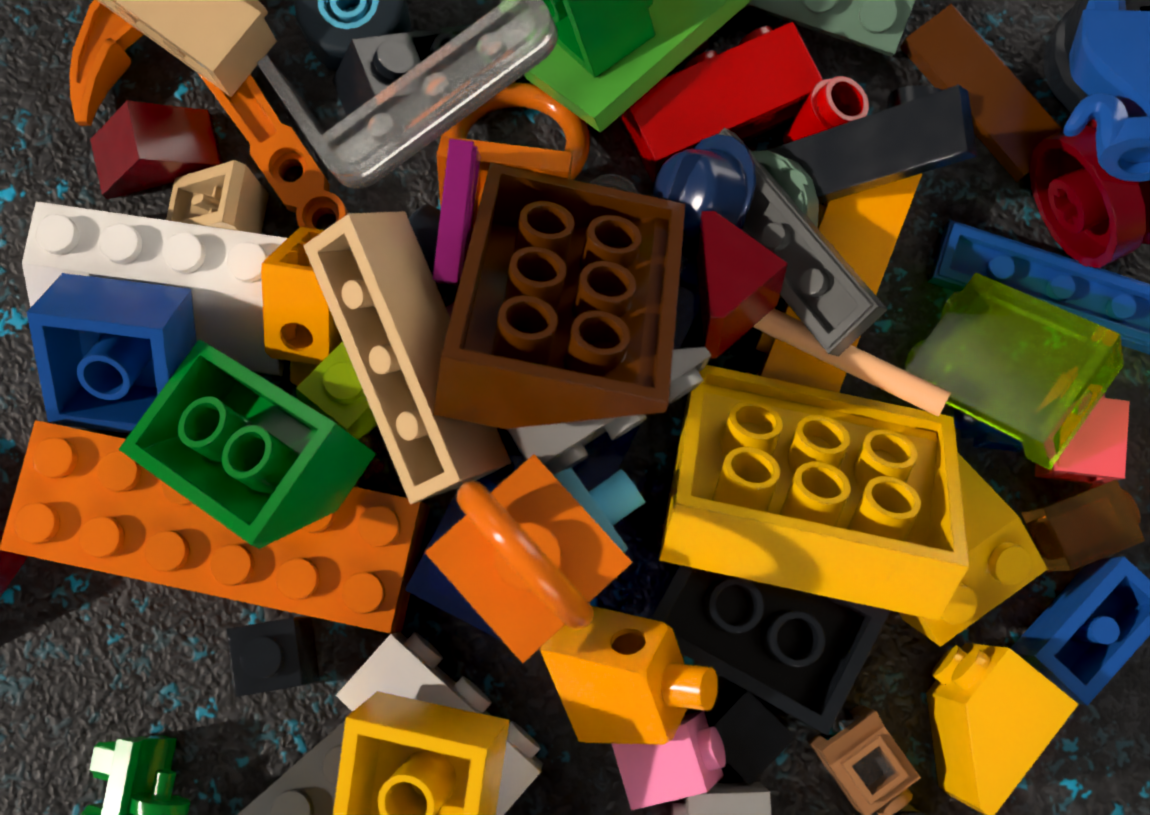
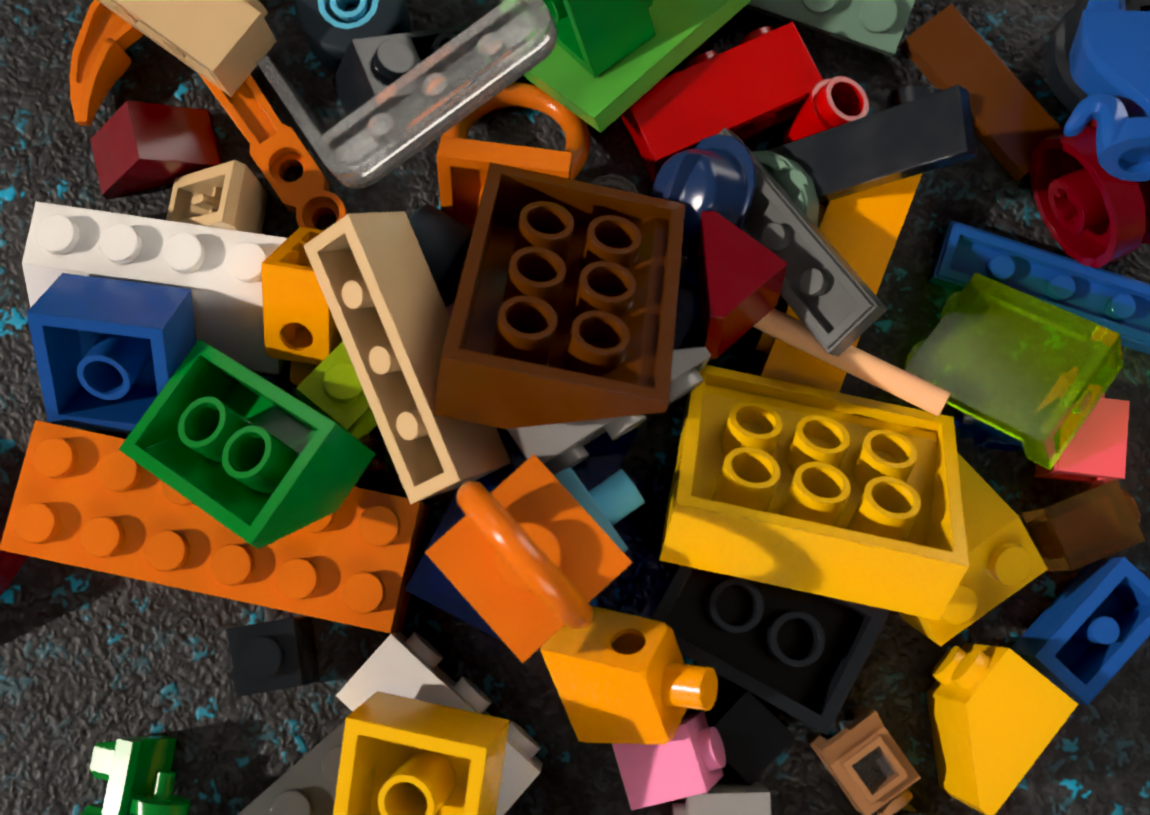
magenta tile [433,139,481,286] -> none

